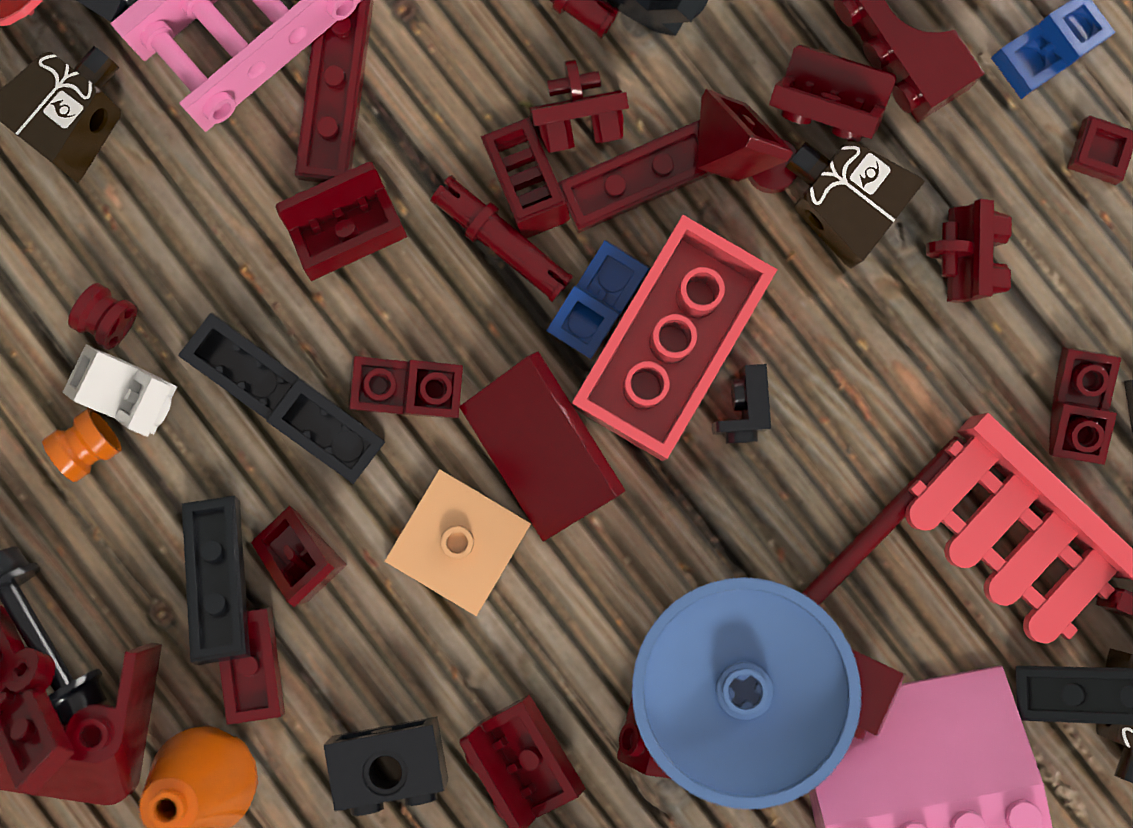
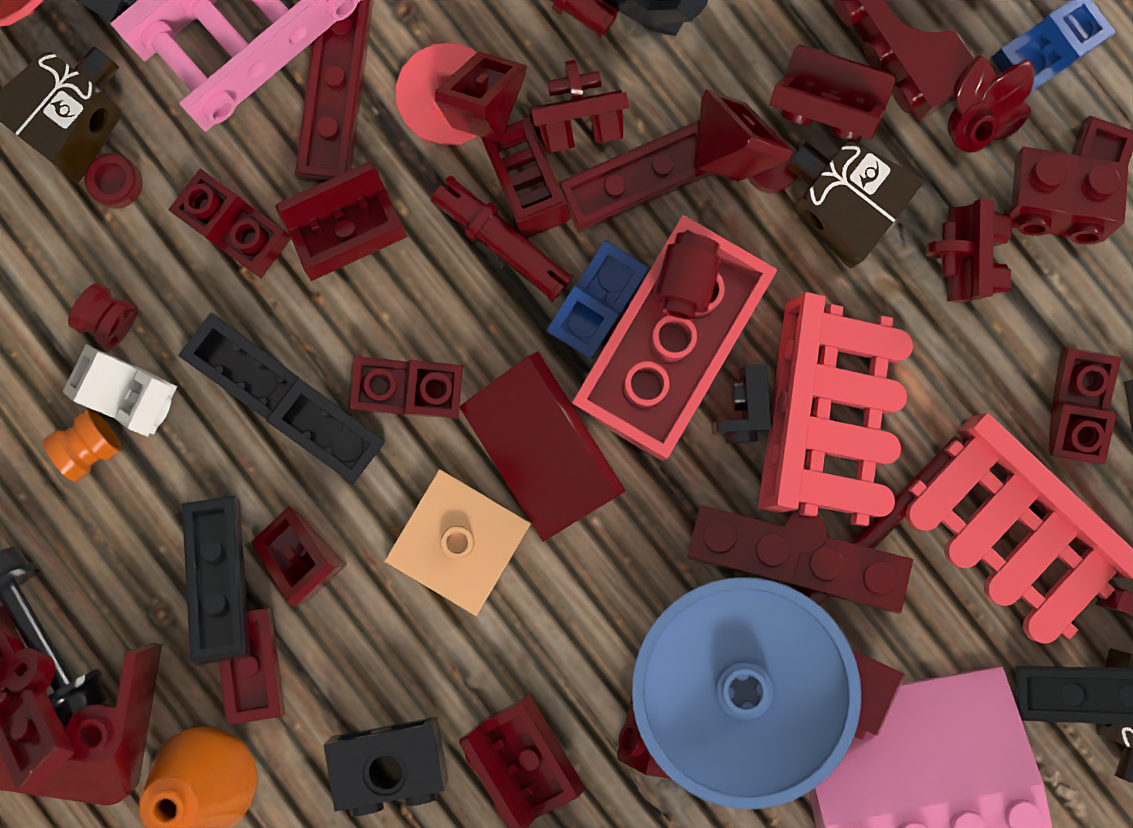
none -> dark red tile [84,153,143,209]
none -> dark red slope [168,168,291,278]
none -> coral piece [395,43,477,146]
none -> dark red slope [434,51,527,143]
none -> dark red brick [653,232,722,320]
none -> dark red hinge [687,505,913,614]
none -> coral fence [758,292,913,527]
none -> dark red plate [947,55,1034,153]
none -> dark red bracket [1003,146,1128,245]

